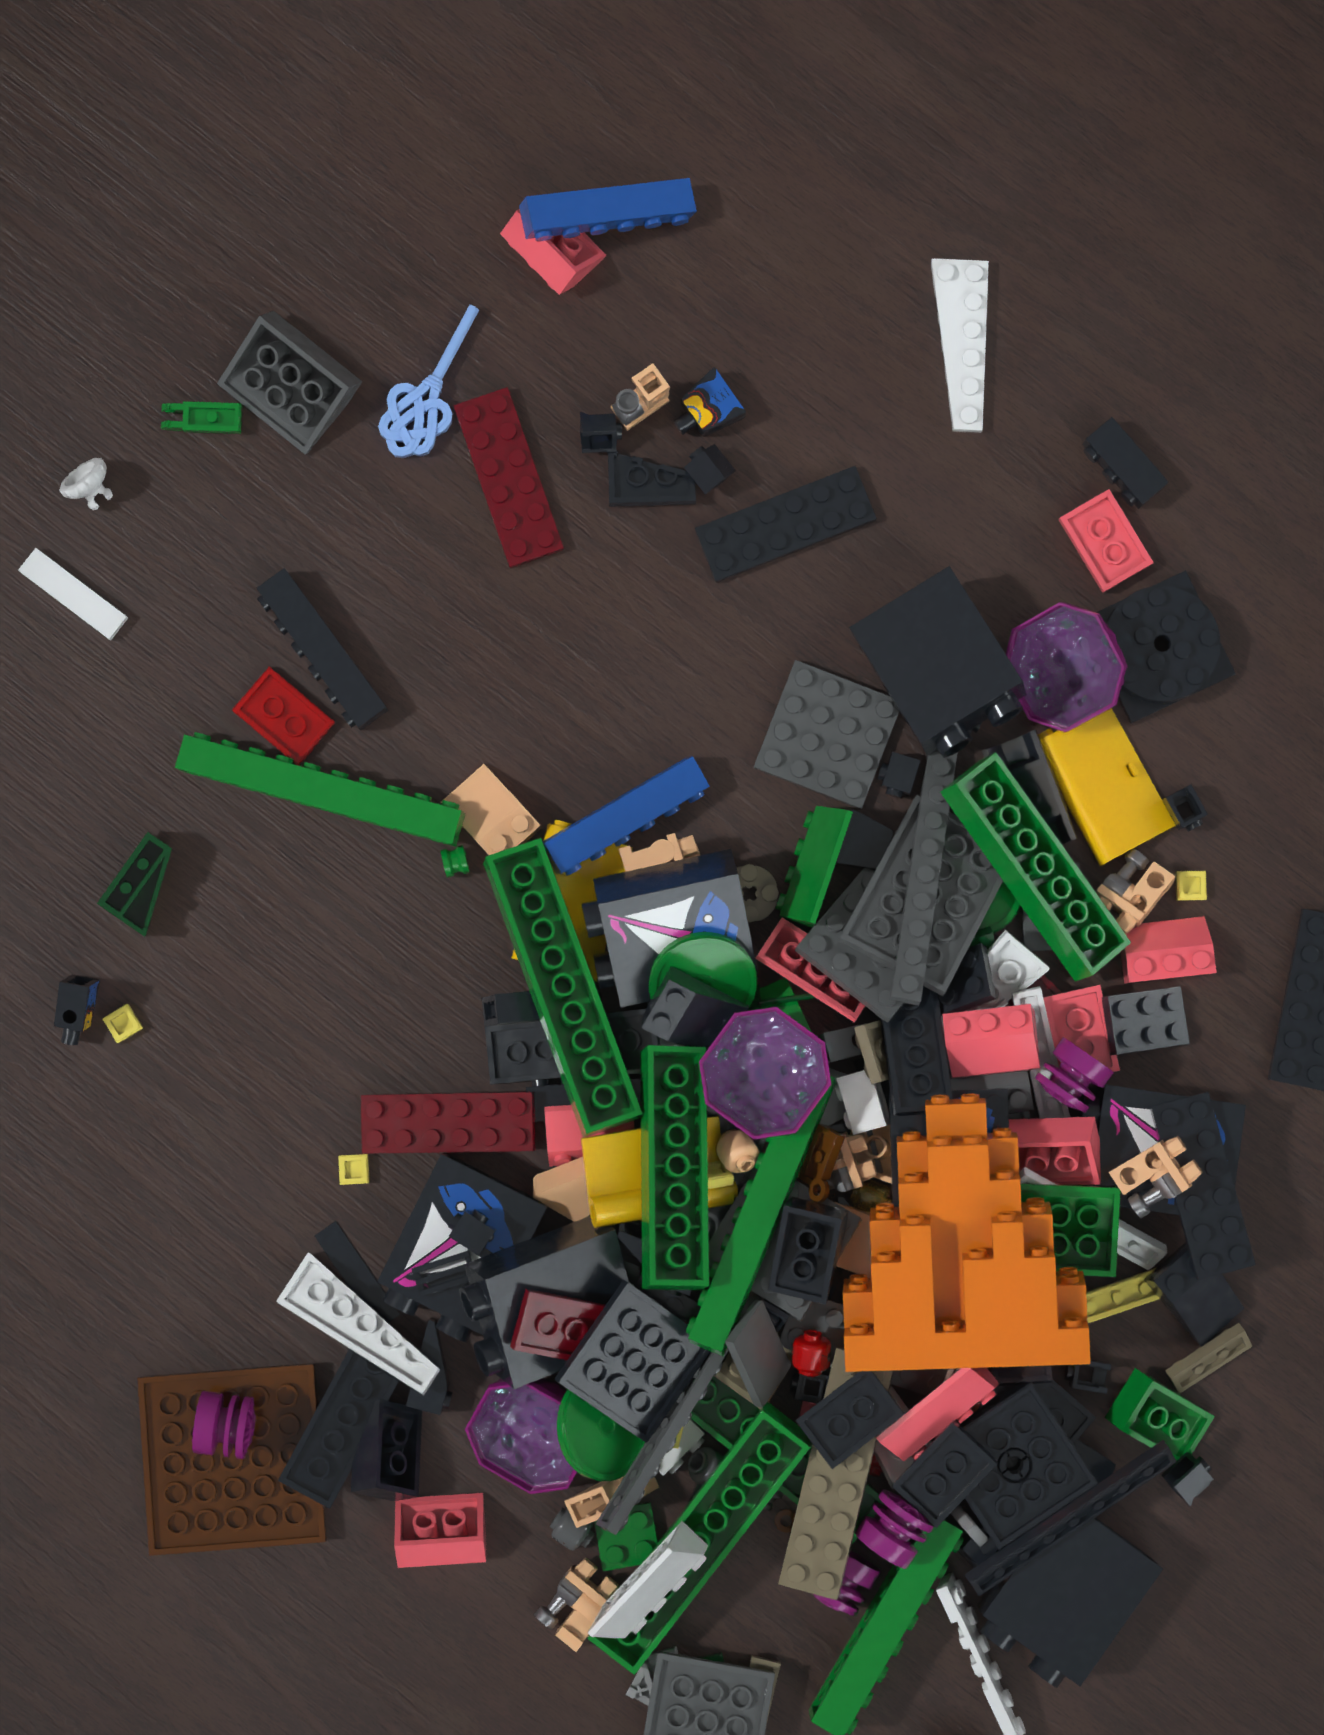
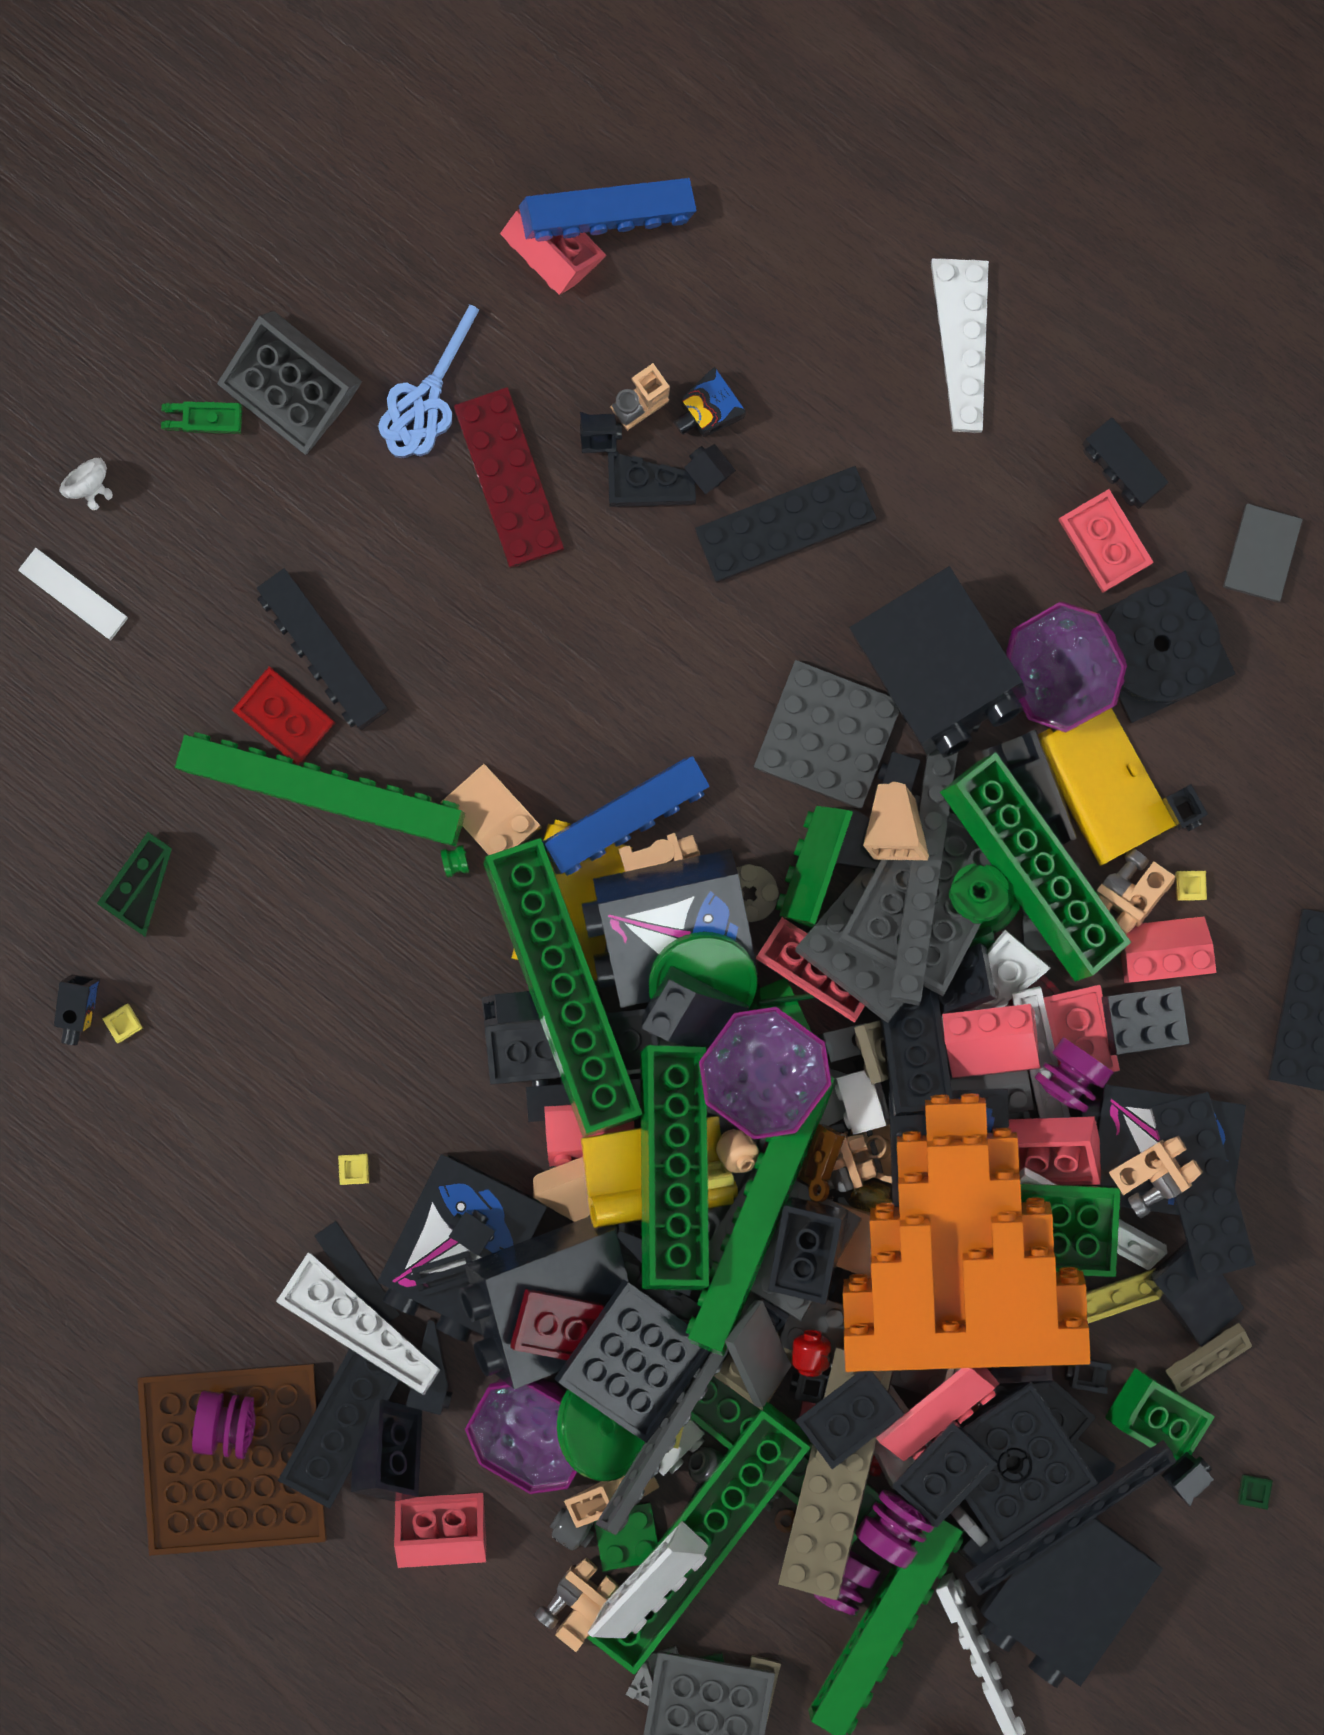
dark red plate [361,1092,535,1154] -> none
none -> light nougat slope [863,782,929,860]
none -> green plate [949,863,1009,924]
none -> dark grey tile [1223,504,1302,603]
none -> dark green tile [1237,1474,1273,1510]

